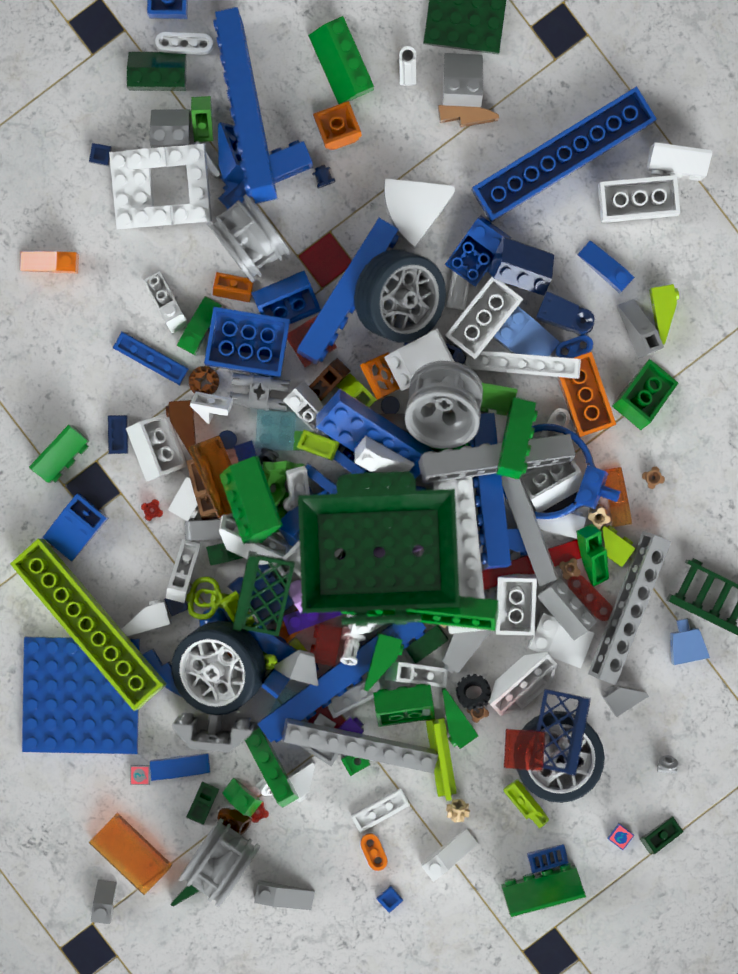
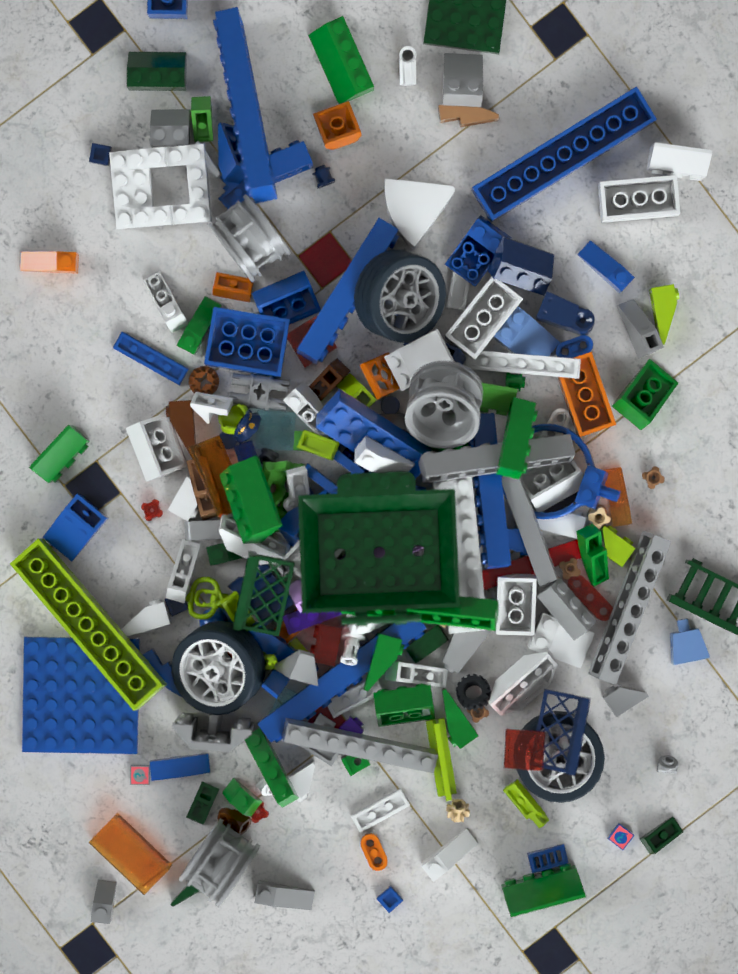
dark blue plate [108,415,128,454] -> none
white plate [155,32,213,55] -> none
none -> piece [218,404,261,444]
none -> green brick [505,372,526,392]

